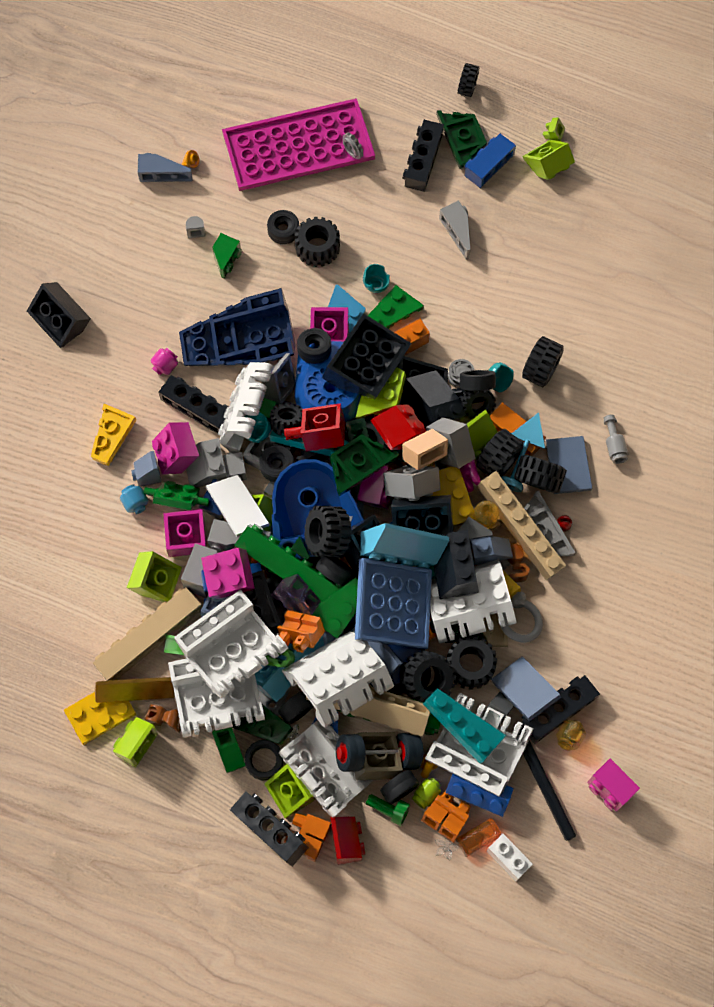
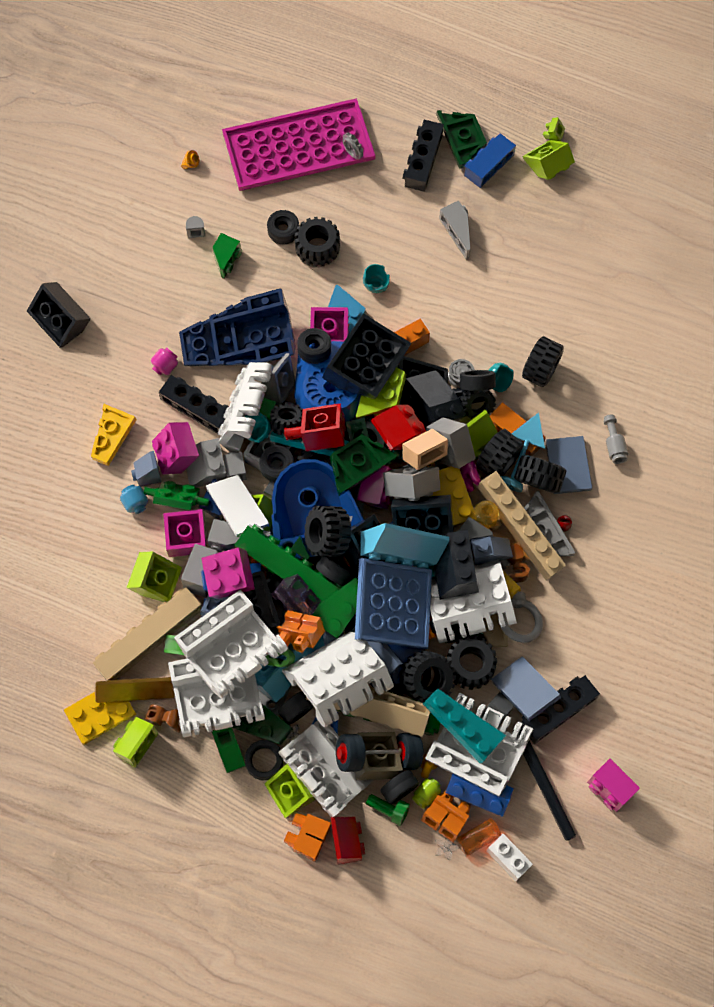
sand blue slope [138,153,193,182] -> none
black brick [230,791,309,867] -> none
green wing [368,285,424,329] -> none
black tyre [457,63,480,97] -> none
clear yellow head [556,720,586,751] -> none

